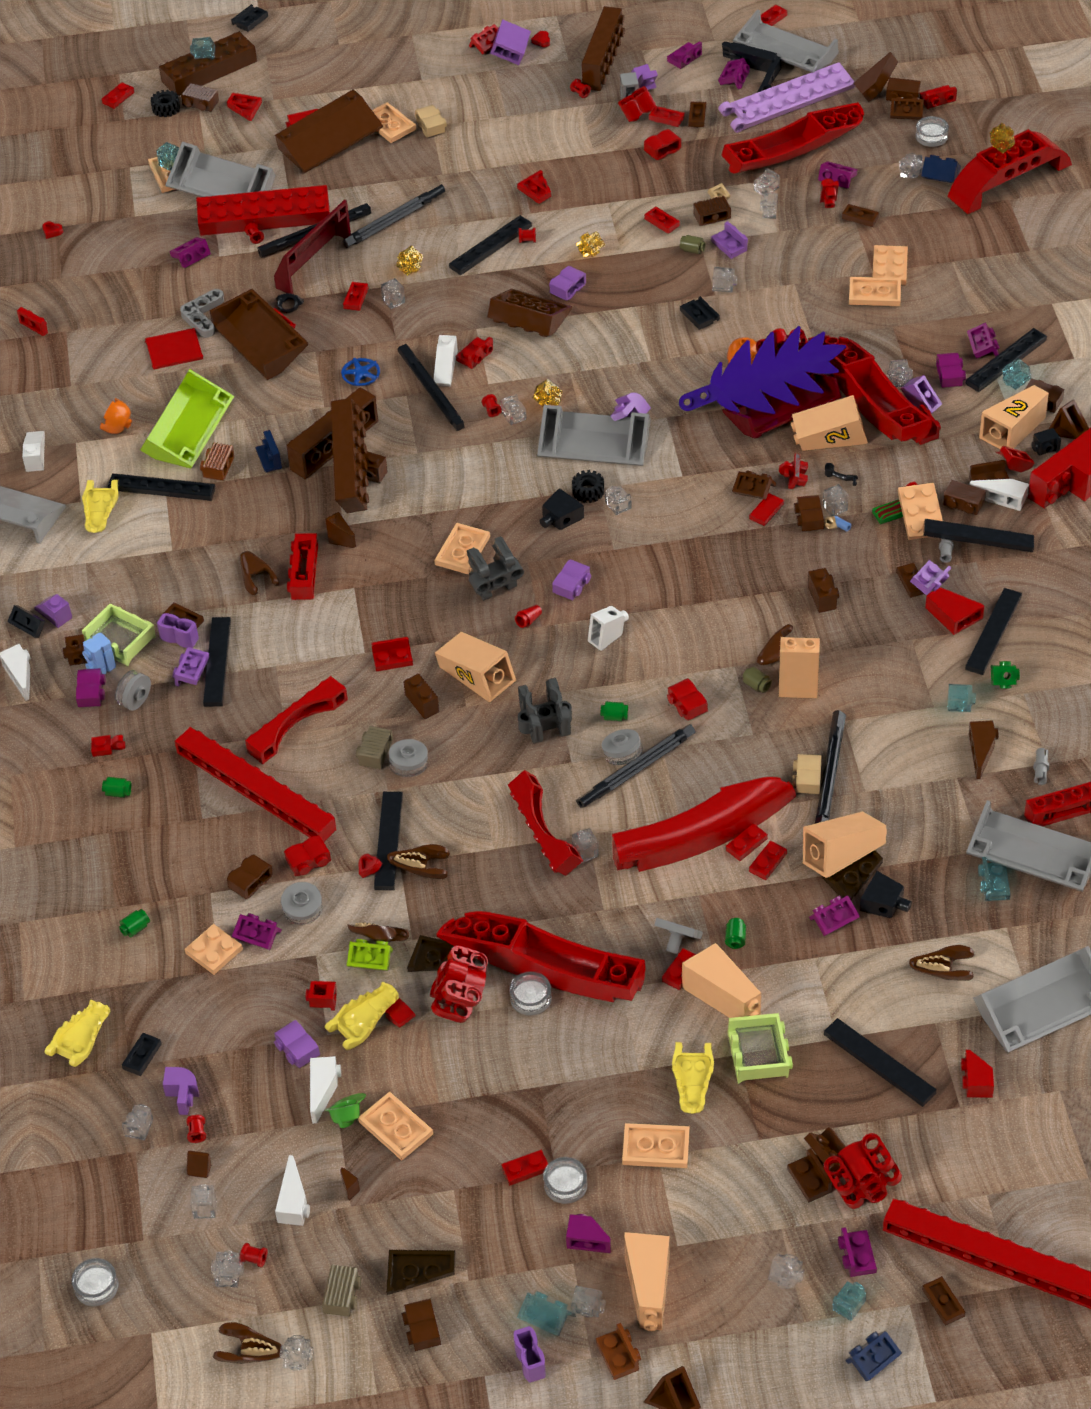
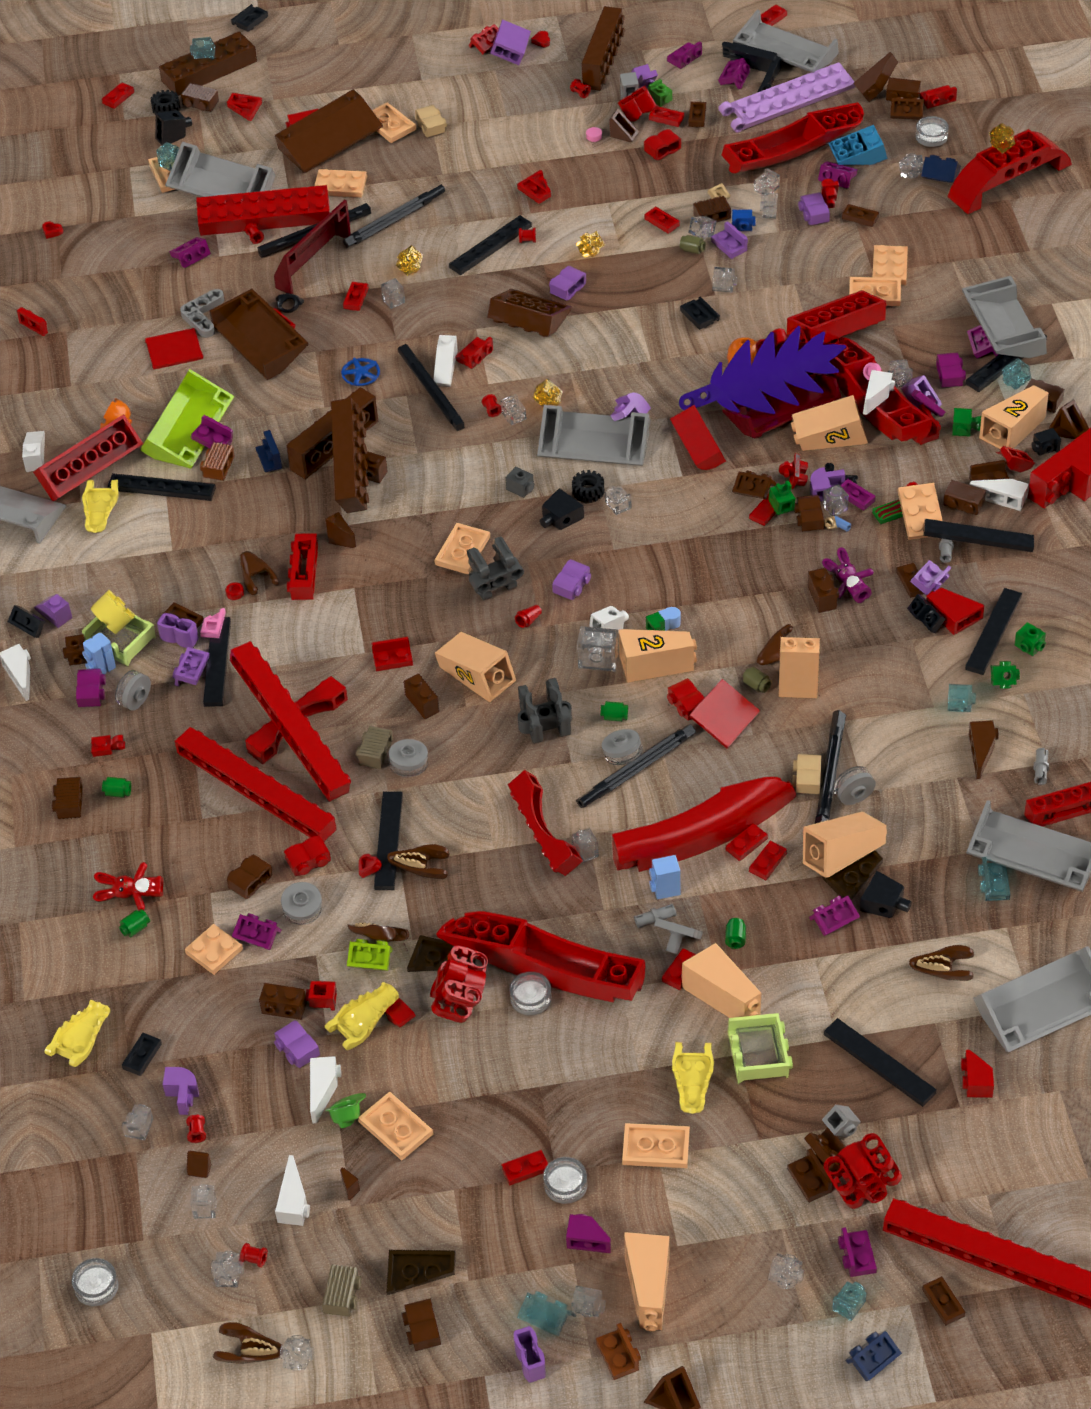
none -> red brick [33,414,143,501]
none -> reddish brown brick [52,777,83,819]
none -> light yellow brick [91,590,135,634]
none -> red animal [93,862,164,910]
none -> black torso [155,110,192,147]
none -> magenta bracket [191,415,233,448]
none -> bright pink tile [200,608,226,638]
none -> red tile [225,582,244,600]
none -> red brick [230,641,351,802]
none -> reddish brown brick [259,983,307,1020]
none -> light nougat plate [314,169,367,198]
none -> dark grey brick [505,466,535,498]
none -> clear brick [577,626,619,672]
none -> bright pink tile [586,127,602,142]
none -> reddish brown slope [609,109,639,142]
none -> light nougat slope [618,629,697,683]
none -> light grey pin [634,904,676,928]
none -> leg [645,607,681,631]
none -> bright green brick [648,79,672,107]
none -> light blue brick [649,855,681,900]
none -> red brick [670,405,726,470]
none -> clear brick [688,216,717,239]
none -> piece [689,679,760,748]
none -> blue brick [732,209,756,231]
none -> green brick [768,480,796,515]
none -> red brick [787,290,886,344]
none -> medium lavender brick [798,192,830,225]
none -> medium lavender brick [810,467,845,501]
none -> magenta animal [822,547,874,603]
none -> light grey brick [822,1104,861,1137]
none -> dark azure slope [828,125,888,165]
none -> light grey piece [833,766,876,805]
none -> magenta plate [836,479,876,511]
none -> bright pink tile [863,363,881,380]
none -> white slope [863,370,895,415]
none -> black slope [907,594,946,633]
none -> magenta plate [911,390,946,417]
none -> green brick [952,408,981,437]
none -> light grey slope [962,276,1047,358]
none -> green brick [1014,622,1046,656]

